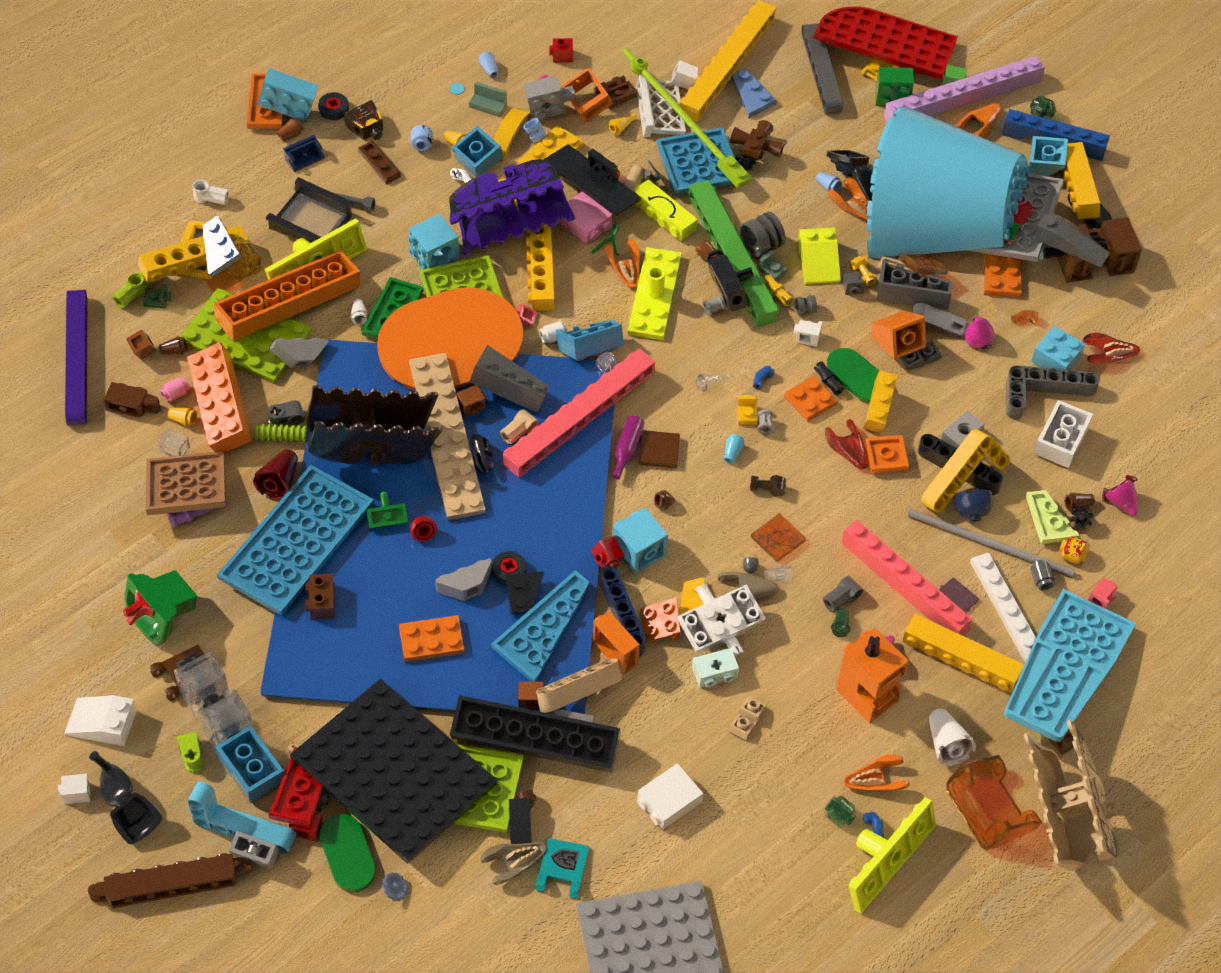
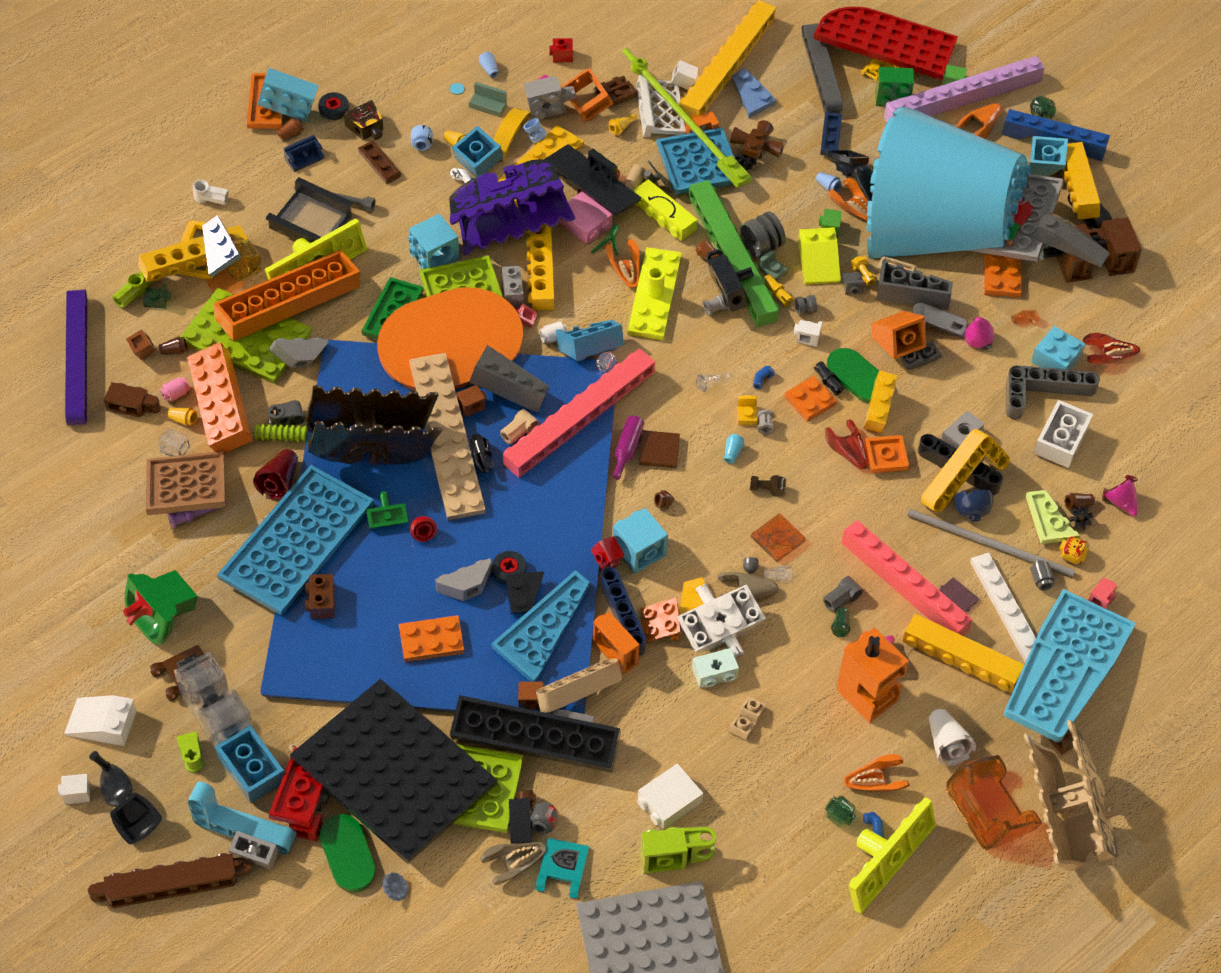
white cone [351,299,369,325] -> none
clear orange tile [898,253,948,275] -> none
none -> light grey brick [502,266,524,308]
none -> dark grey head [530,802,559,834]
none -> lime brick [640,827,716,874]
none -> orange leg [685,111,719,134]
none -> bright green brick [818,209,842,239]
none -> dark blue plate [820,112,842,156]

